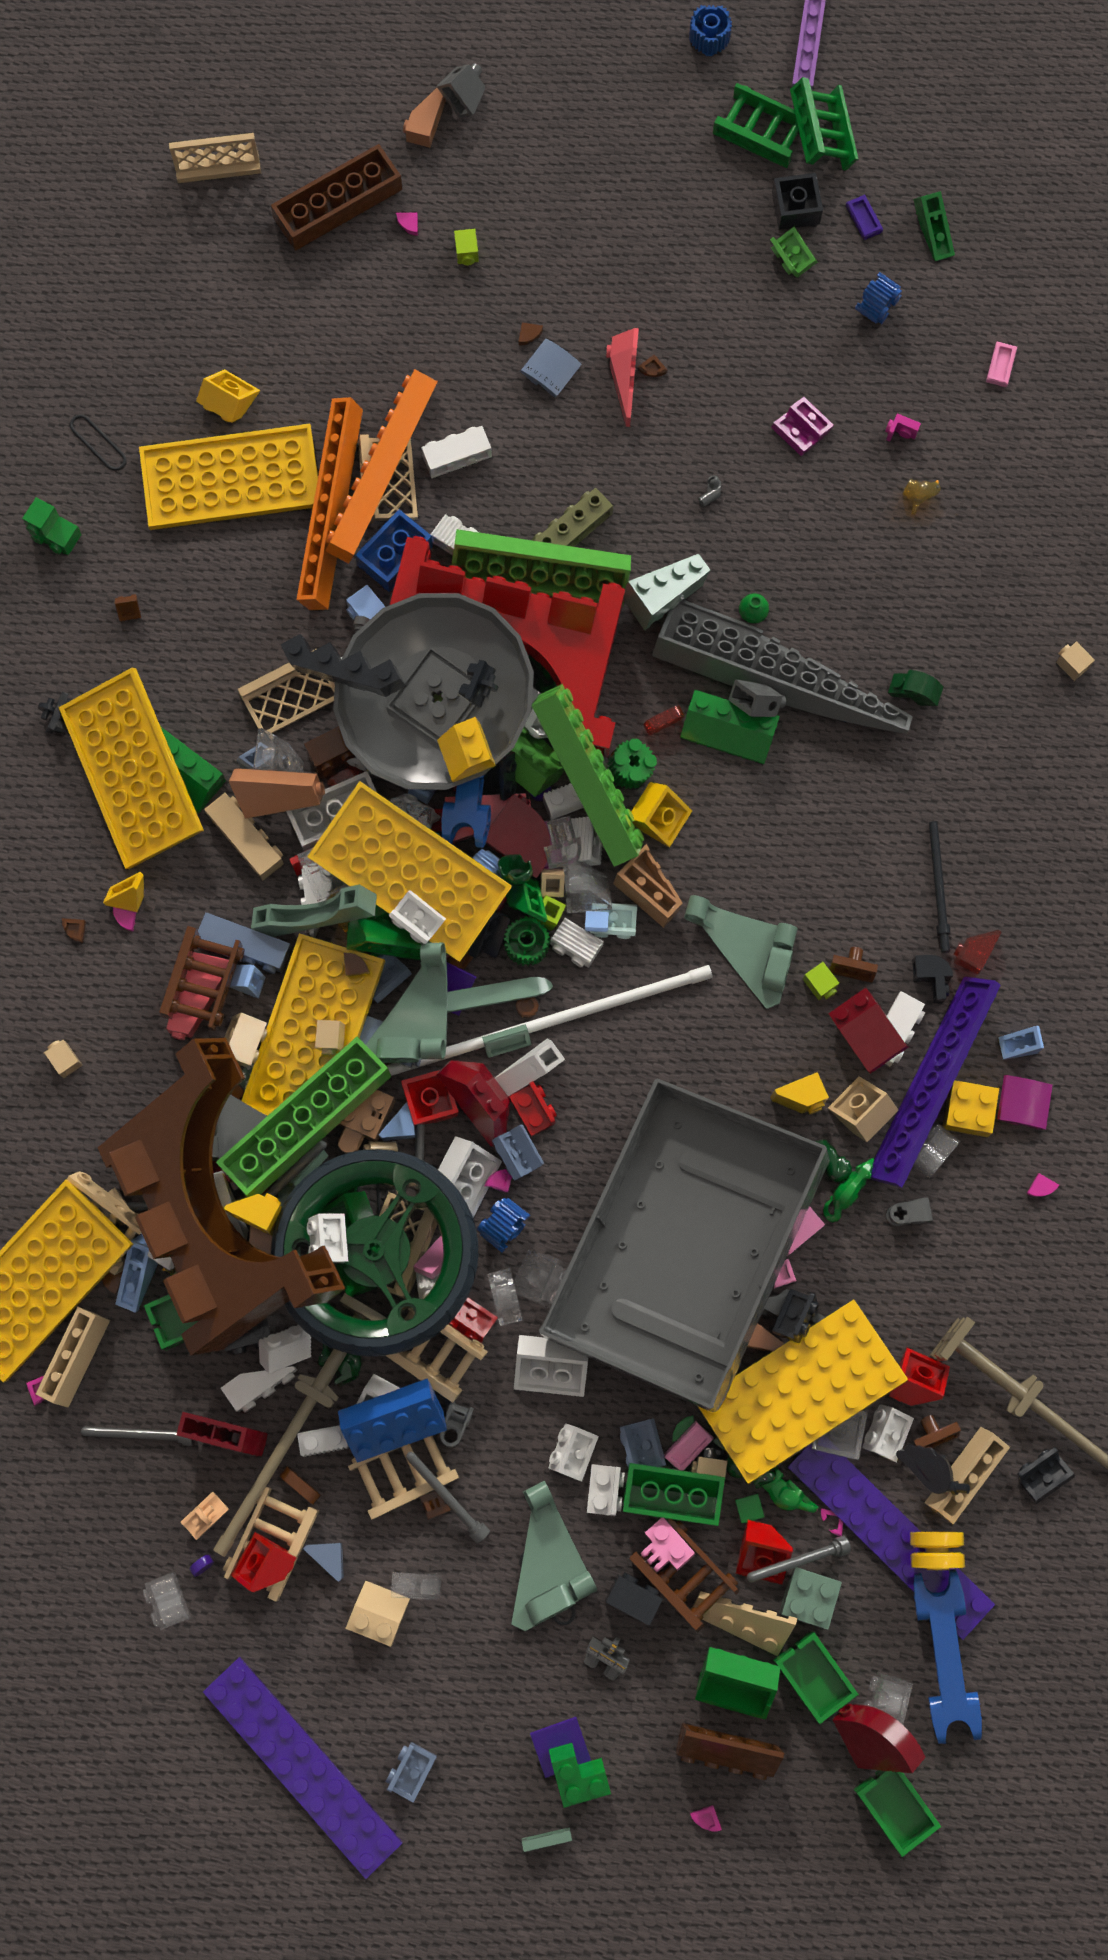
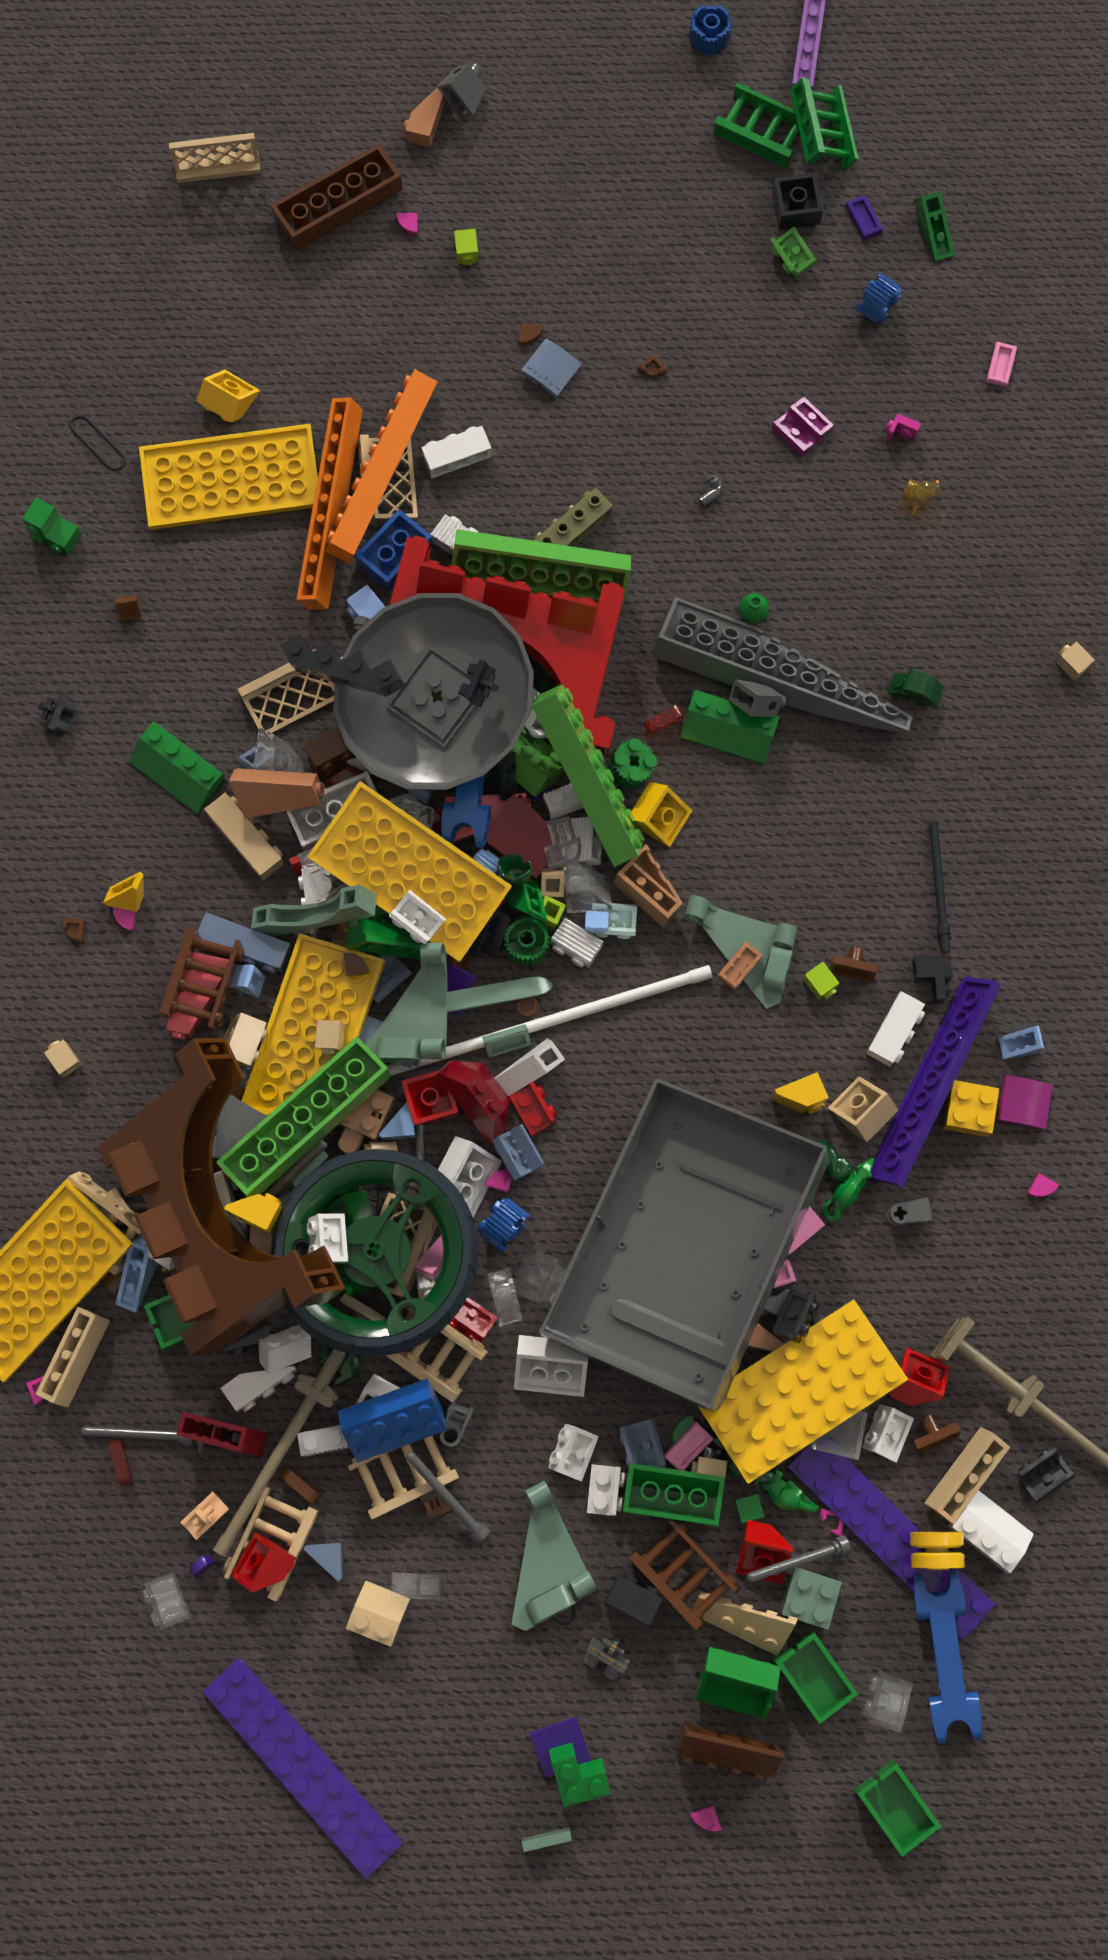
yellow plate [59,668,204,869] -> none
sand blue bracket [385,1742,437,1803] -> none
yellow slope [437,717,496,782] -> none
coral wedge [606,328,639,427] -> none
wedge [624,554,710,630] -> none
bright pink hinge [641,1518,695,1572] -> none
dark red slope [828,988,908,1074] -> none
dark red brick [833,1704,925,1774] -> none
black animal [896,1444,970,1495] -> none
clear brick [913,1124,961,1178] -> none
clear red slope [953,930,1002,975] -> none
none -> clear red beam [108,1438,134,1486]
none -> nougat plate [717,941,763,991]
none -> white slope [947,1490,1033,1573]

